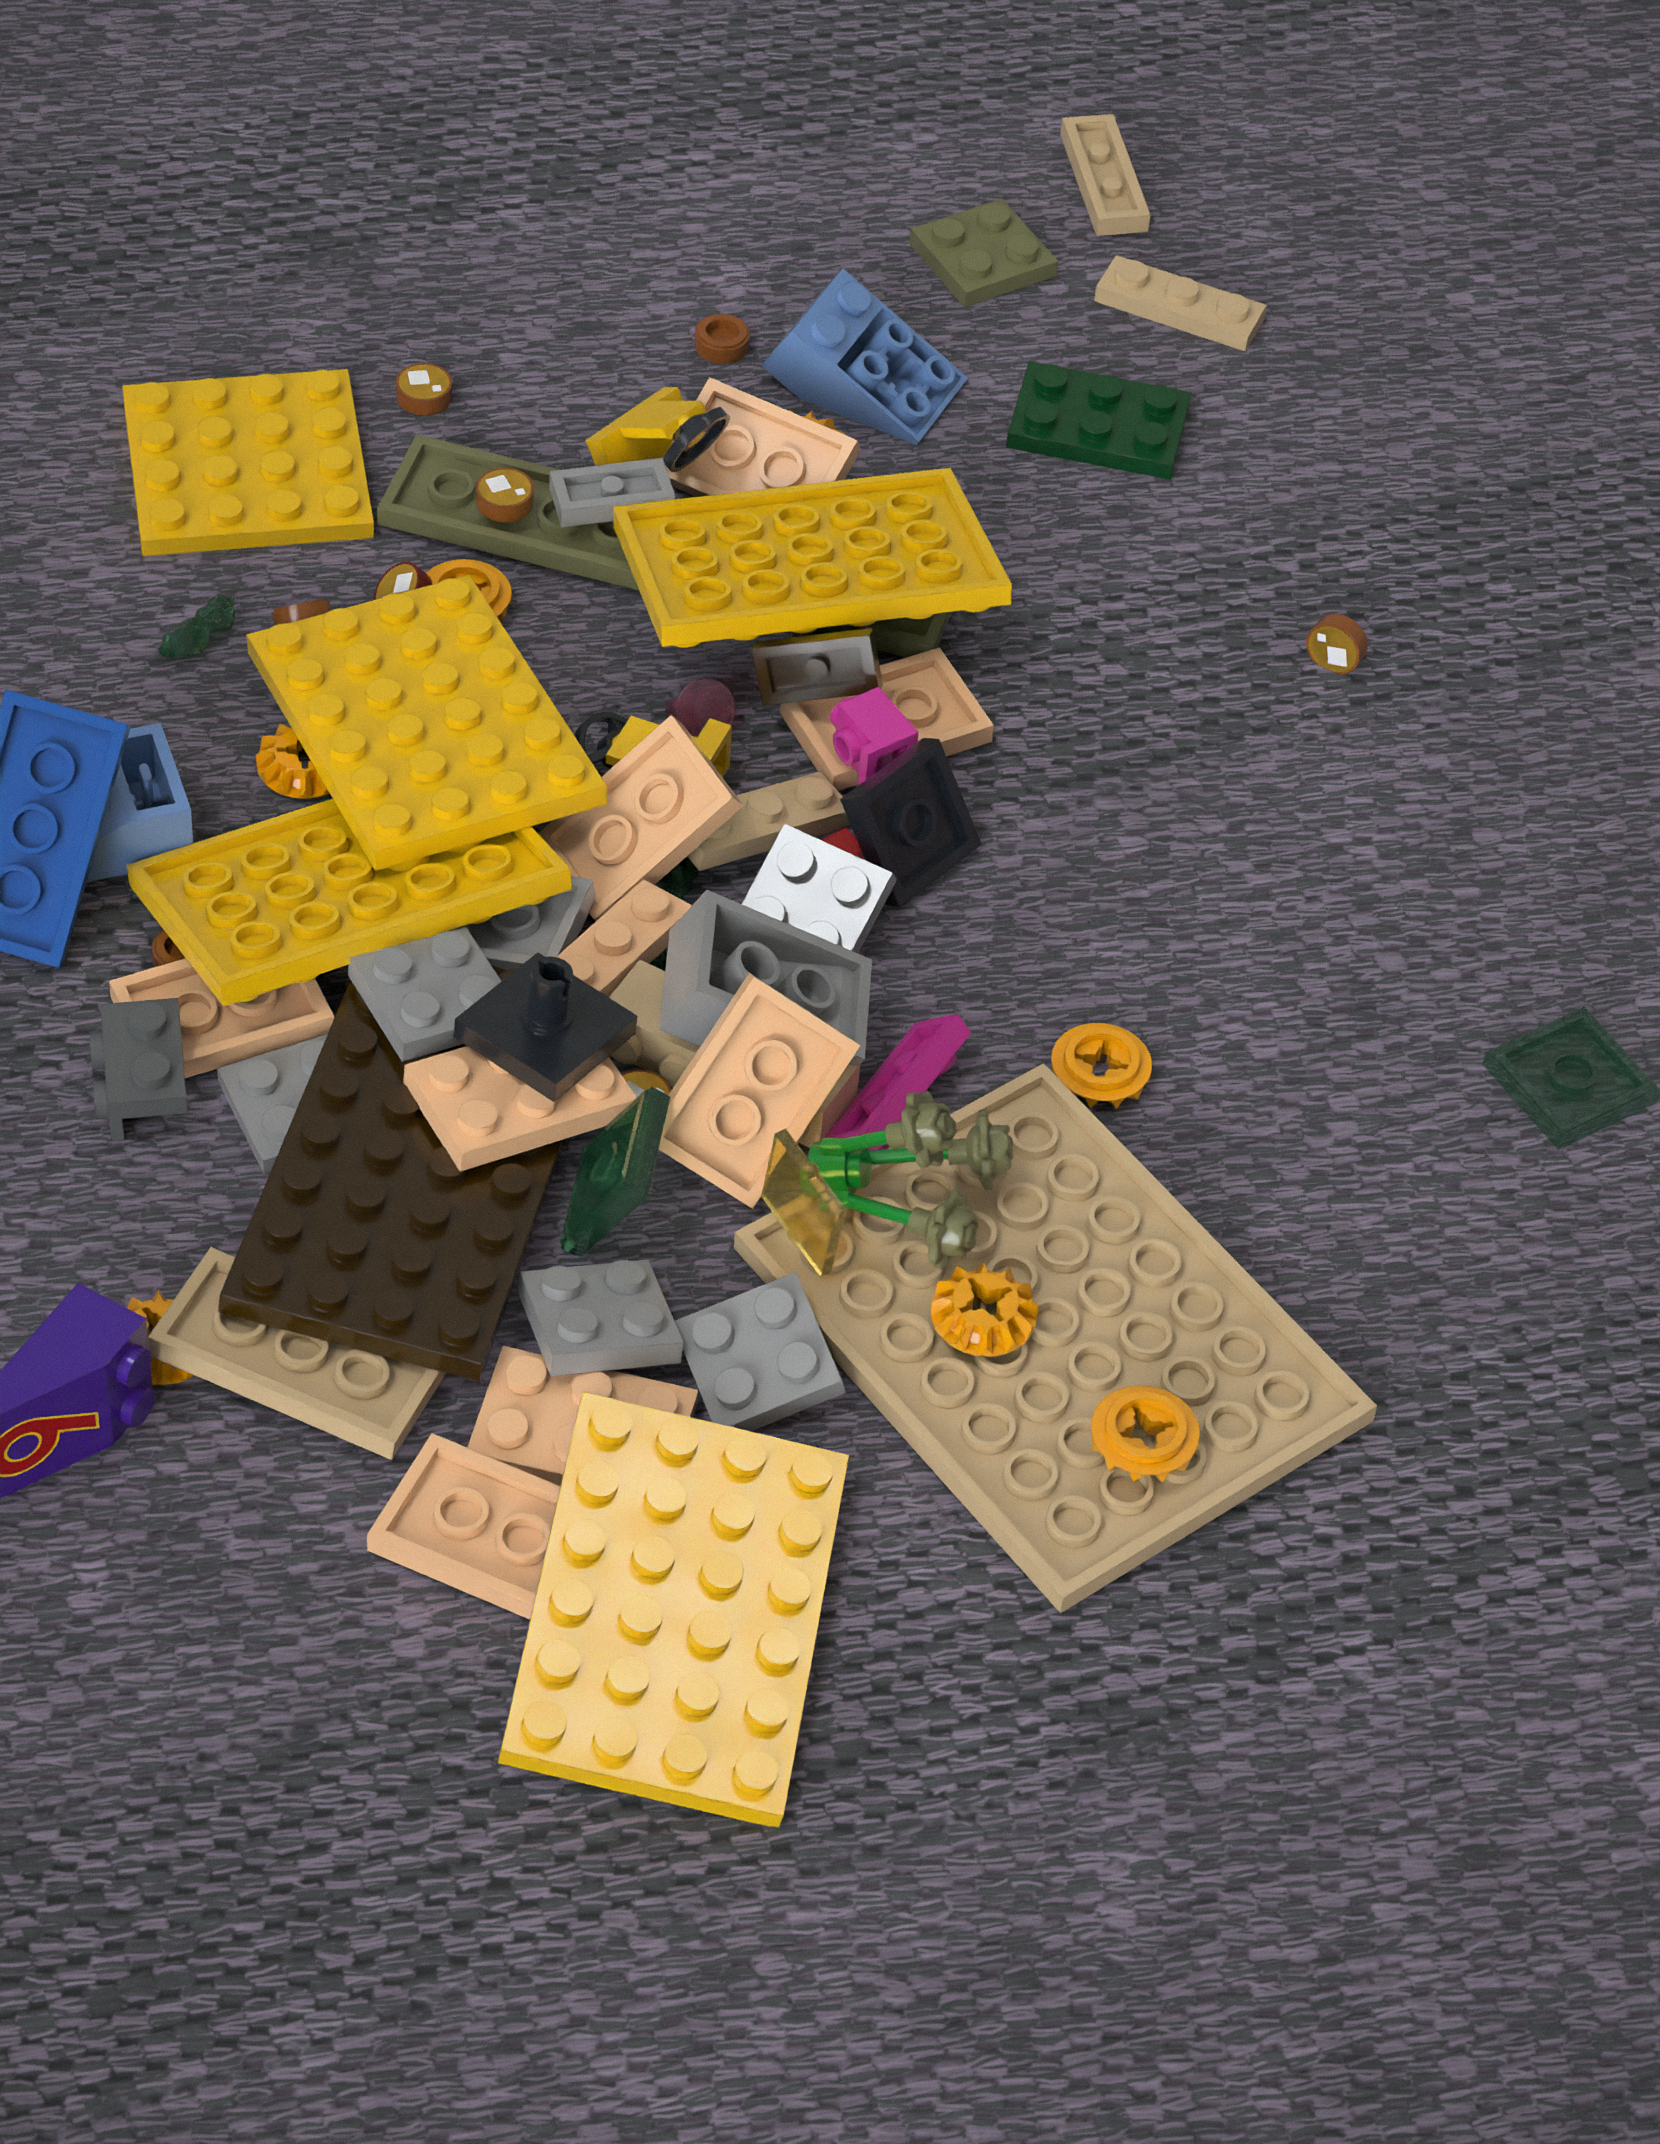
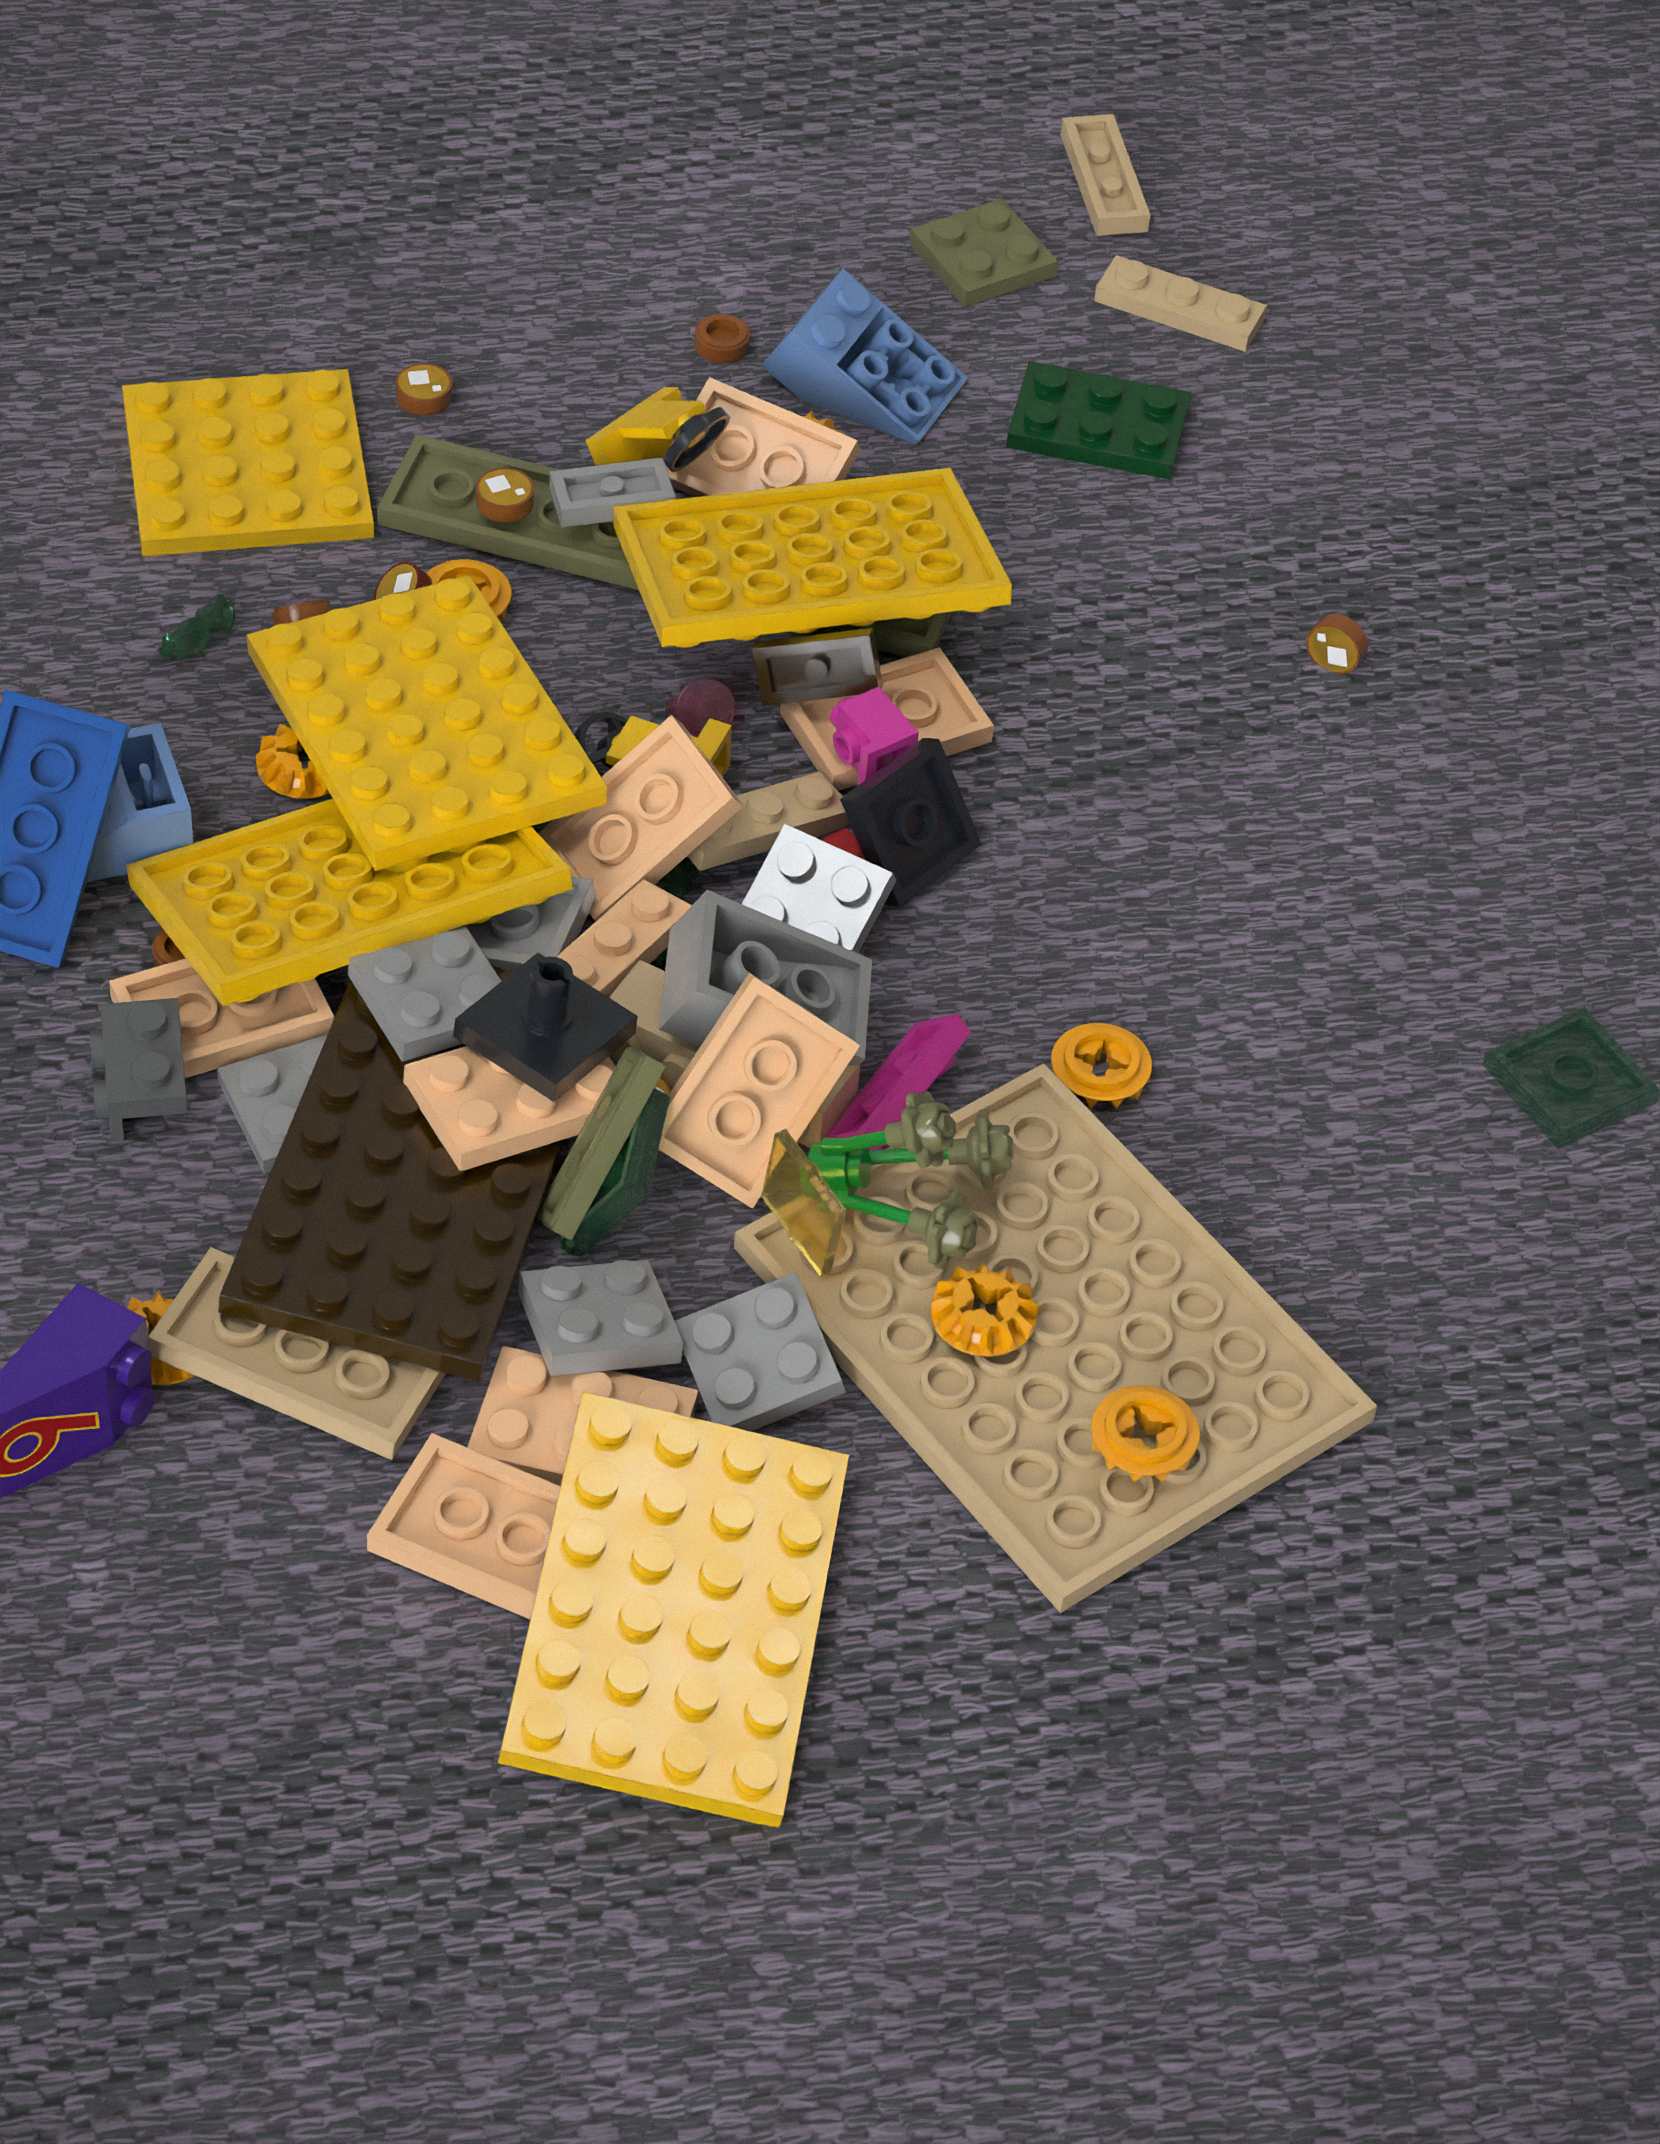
none -> olive tile [537,1046,666,1240]

